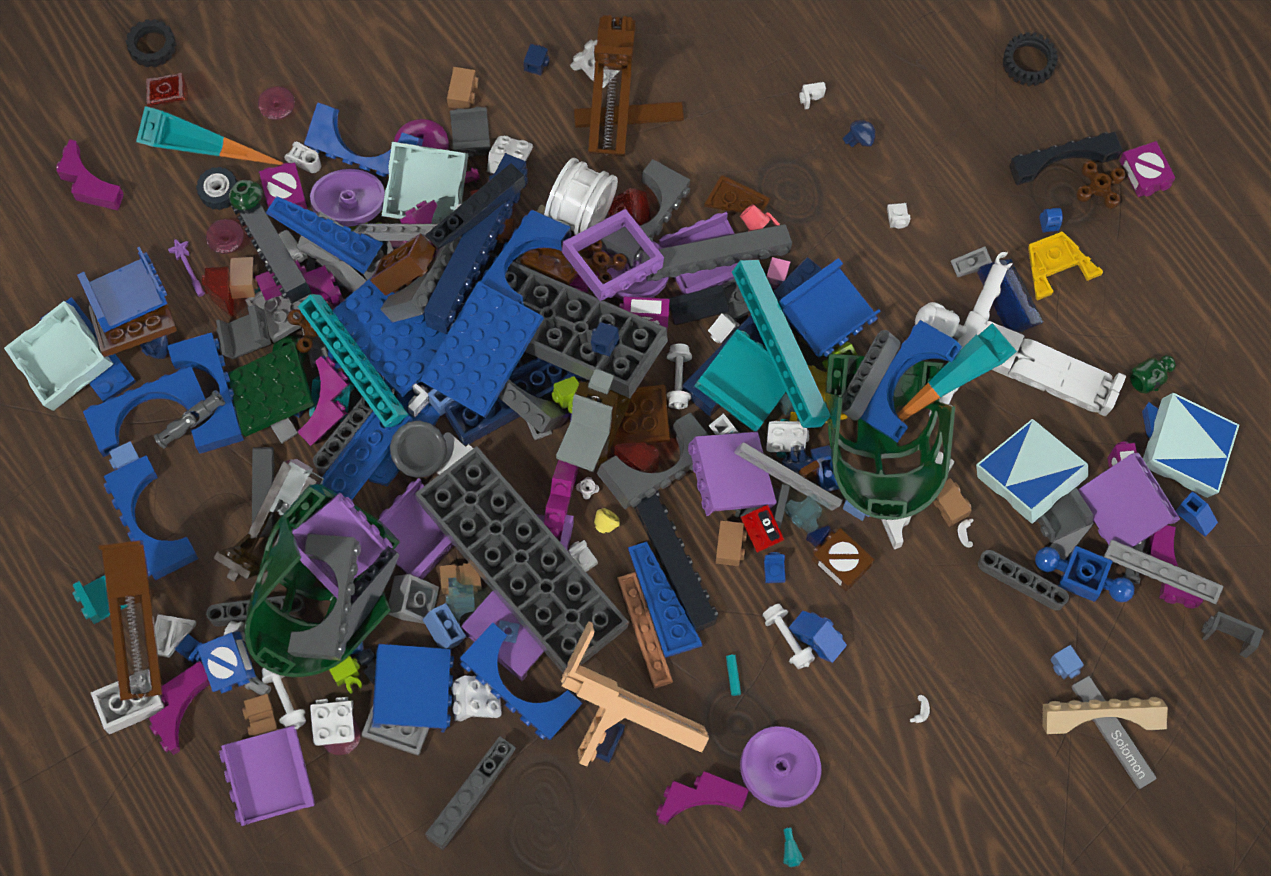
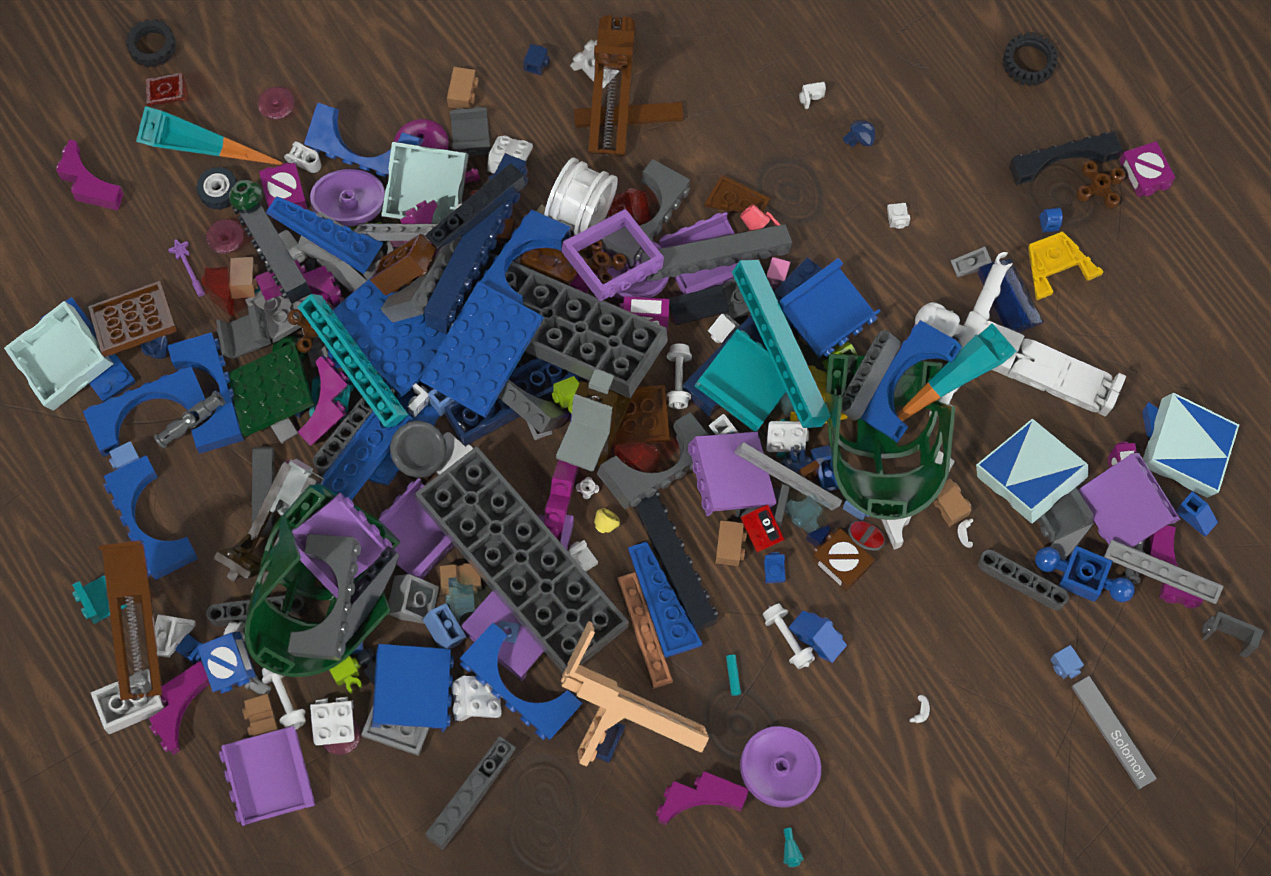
blue panel [77,247,167,332] -> none
dark blue brick [591,322,619,357] -> none
tan arch [1042,697,1167,734] -> none
dark green piece [1129,355,1176,394] -> none
none -> red piece [848,521,885,551]

